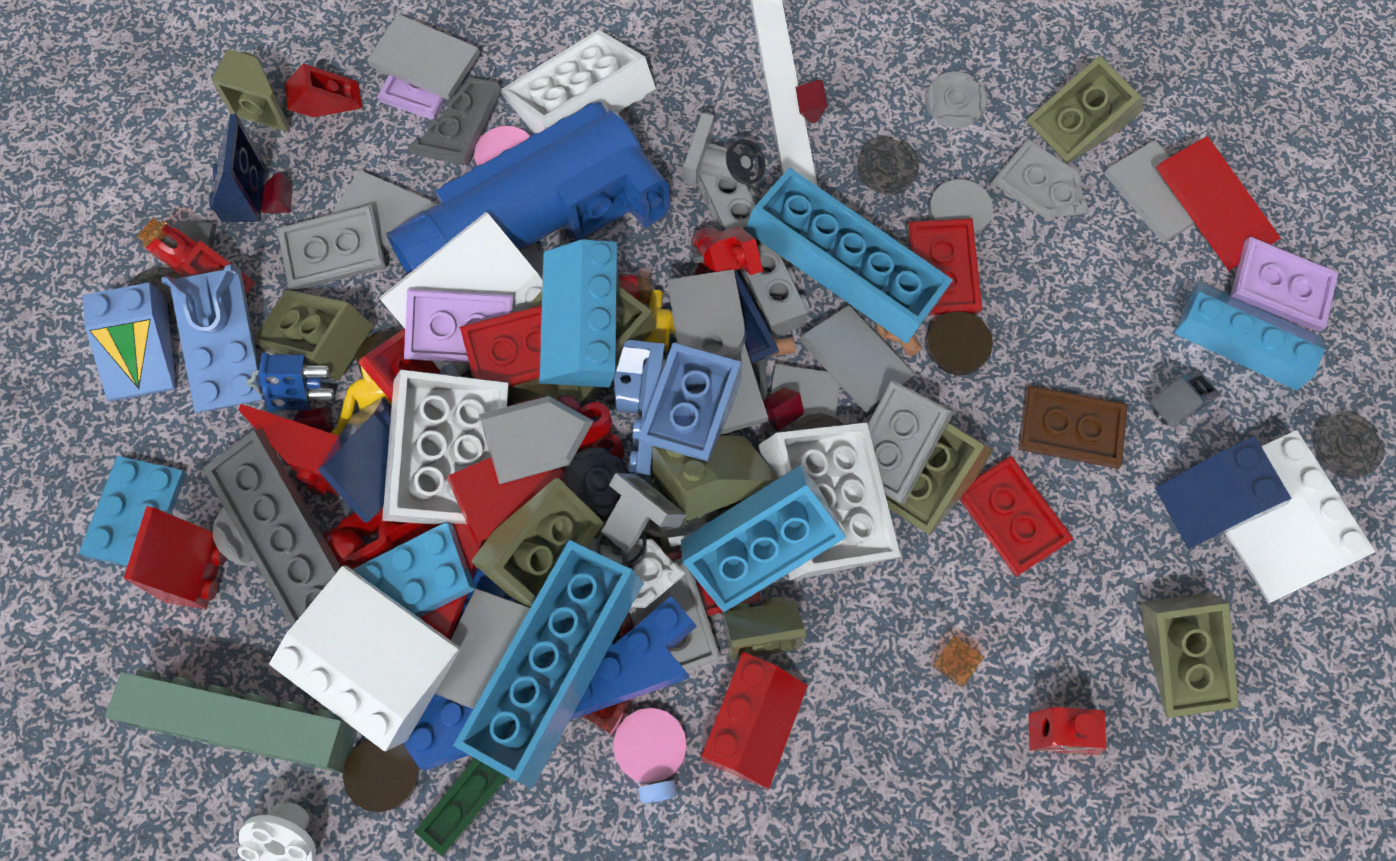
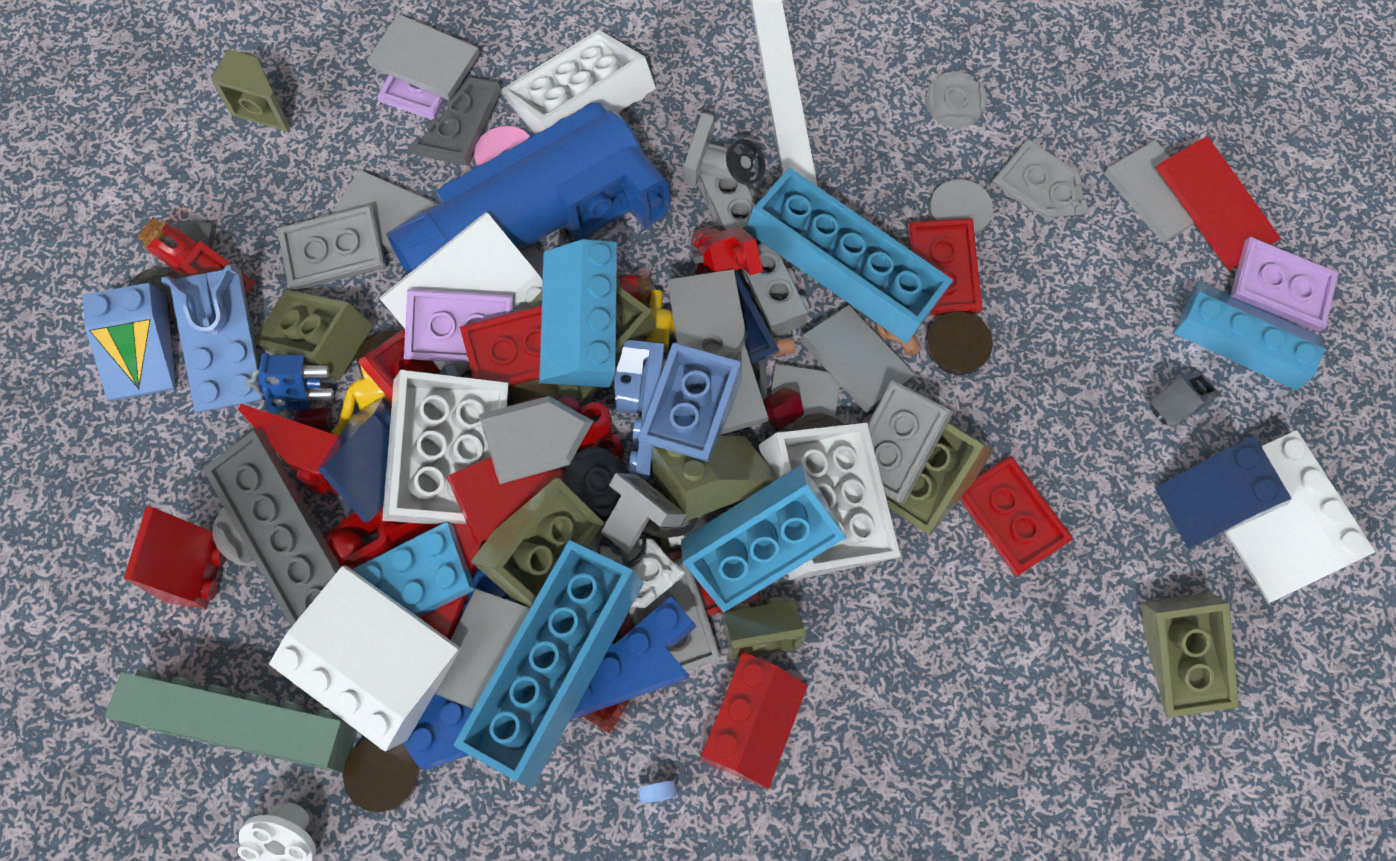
dark azure plate [78,456,187,566] -> none
dark blue slope [209,114,266,222] -> none
dark red slope [261,172,293,214] -> none
red slope [284,63,362,118] -> none
dark green plate [414,758,509,857] -> none
bright pink tile [613,708,687,784] -> none
dark red slope [795,80,827,123] -> none
clear smoke tile [857,136,920,195] -> none
clear orange plate [932,635,984,688] -> none
reddish brown tile [1018,385,1128,469] -> none
olive slope [1026,55,1144,164] -> none
red torso [1028,707,1107,755] -> none
clear smoke tile [1313,413,1385,479] -> none

